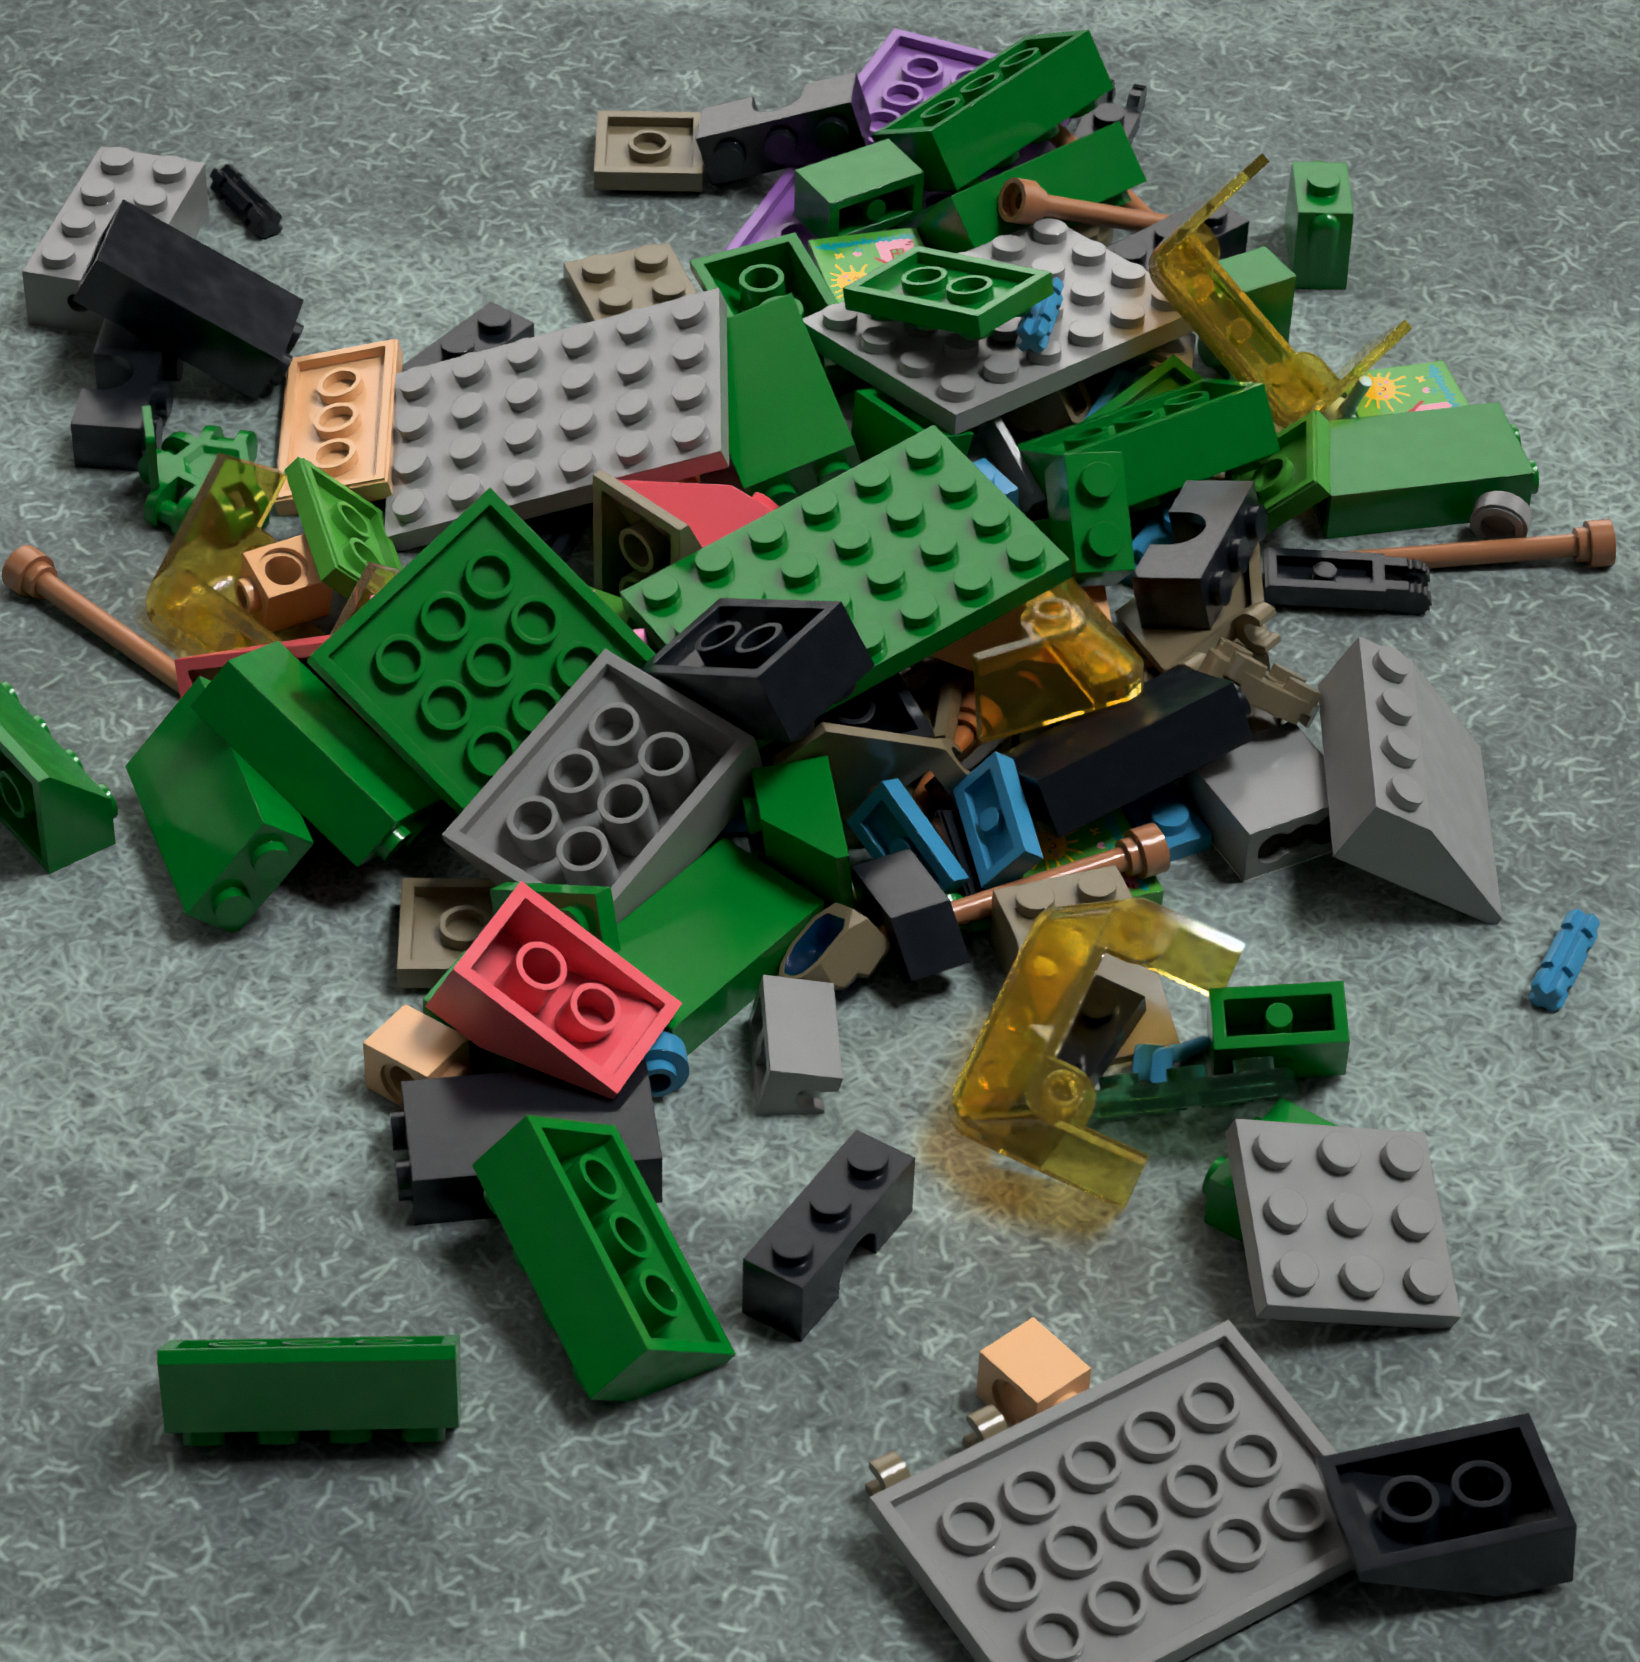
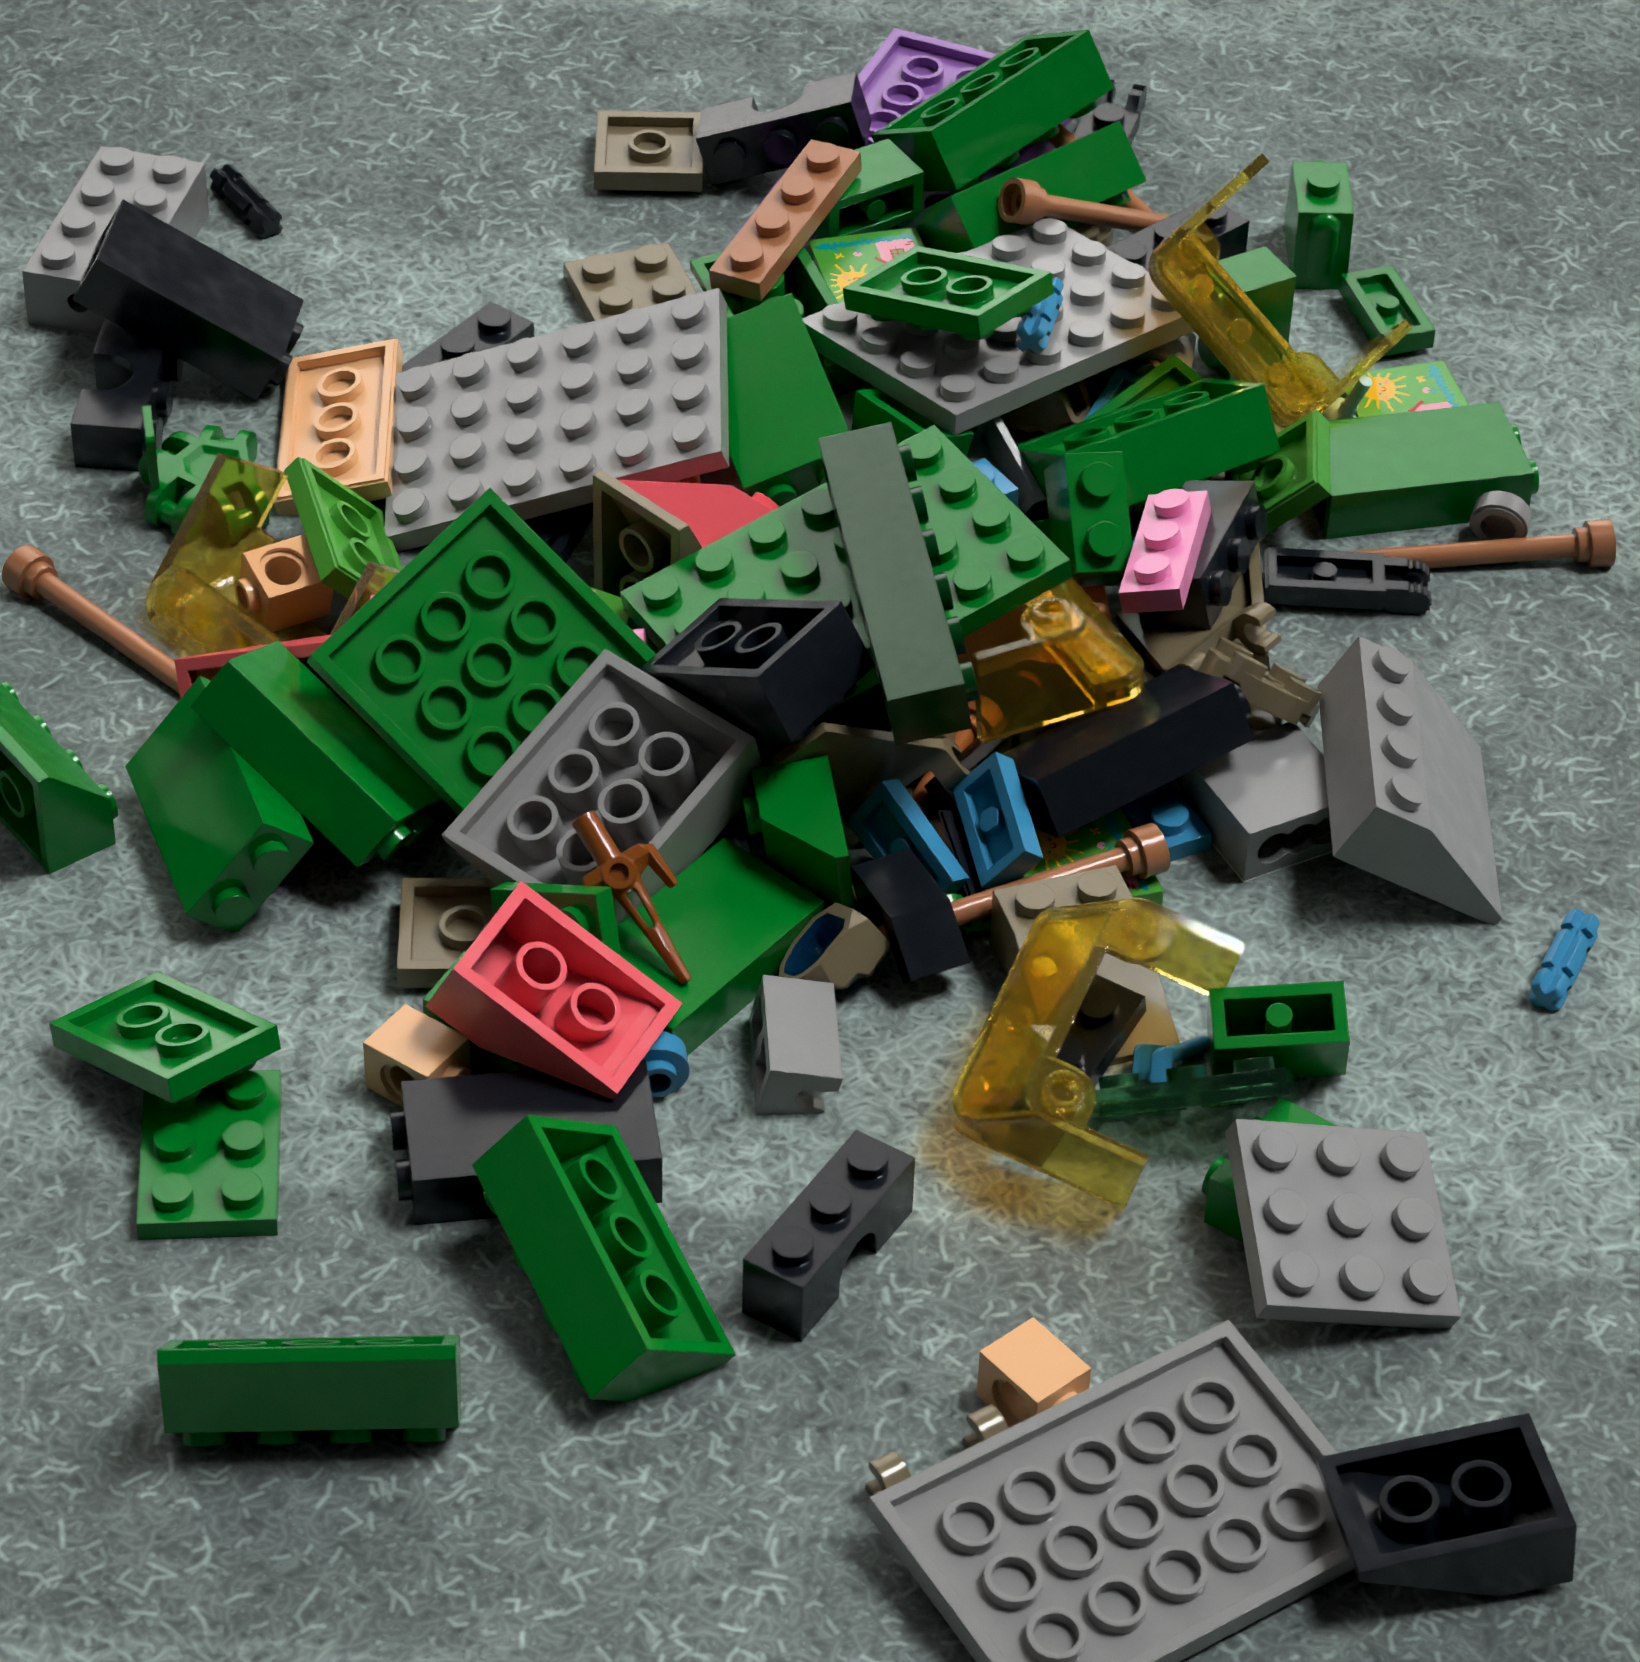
none -> green plate [49,971,281,1103]
none -> green plate [136,1070,282,1240]
none -> dark orange piece [572,811,691,984]
none -> nougat plate [709,139,862,301]
none -> brick [818,422,979,746]
none -> bright pink plate [1118,489,1211,614]
none -> green plate [1339,265,1436,356]

